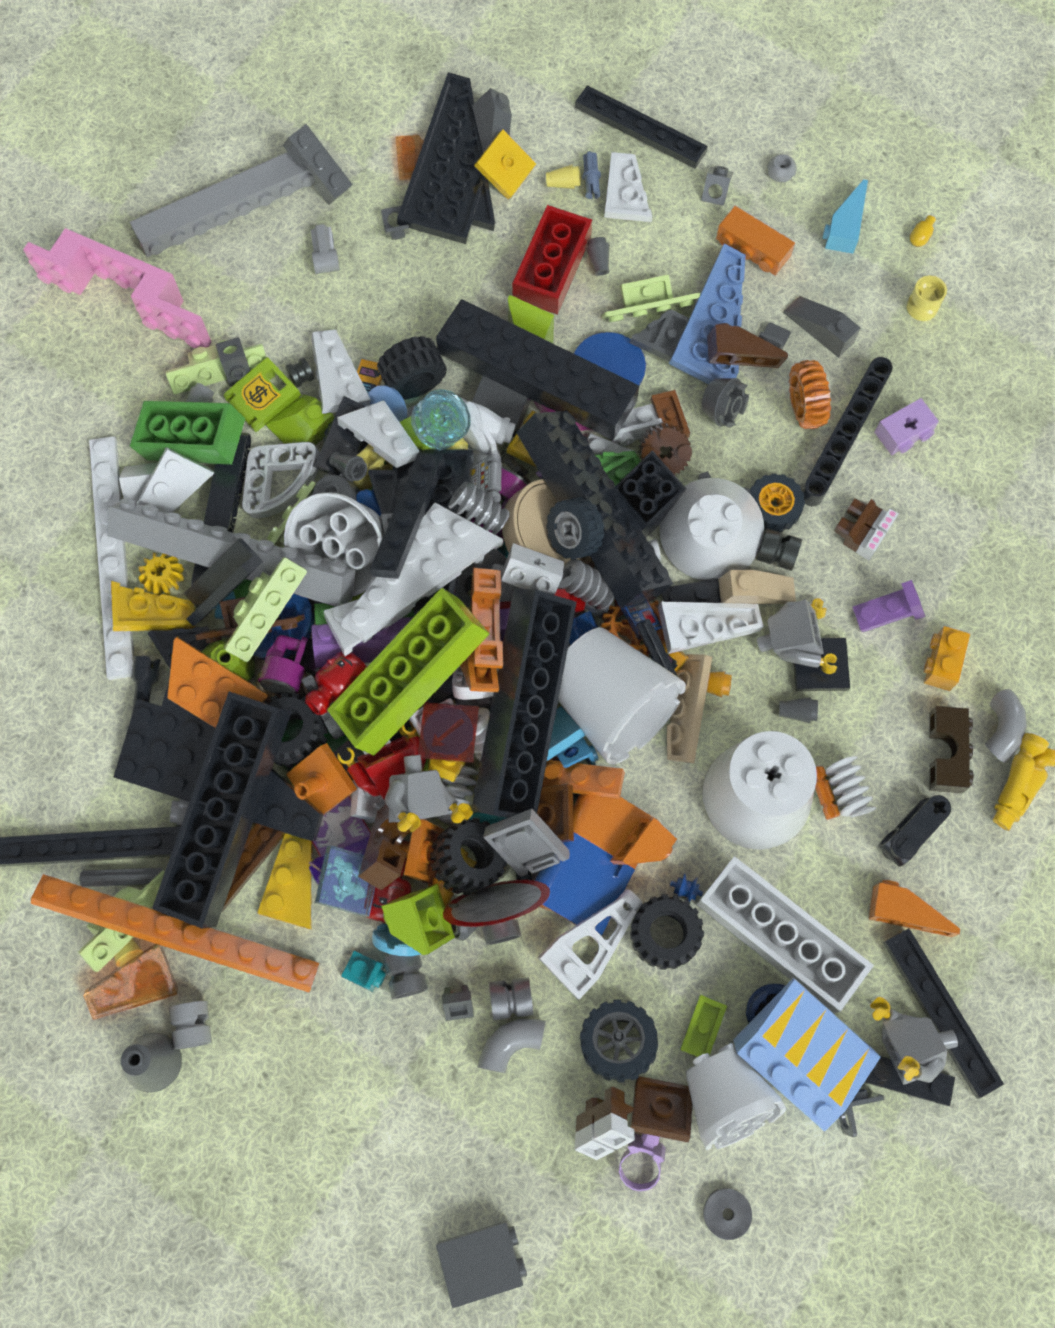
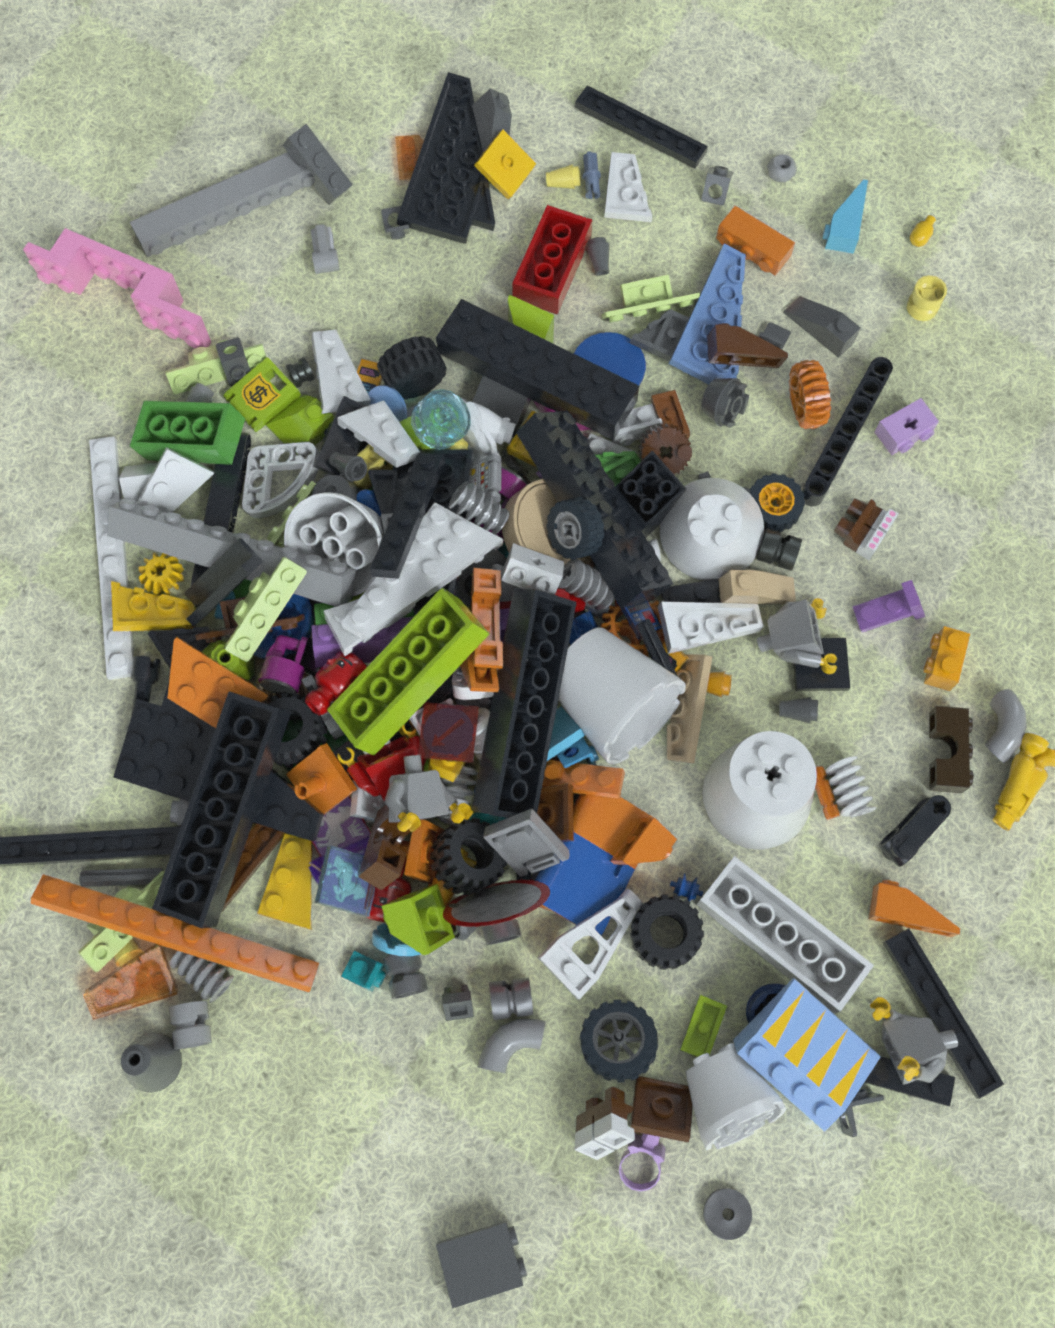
none -> light grey piece [169,951,234,1003]

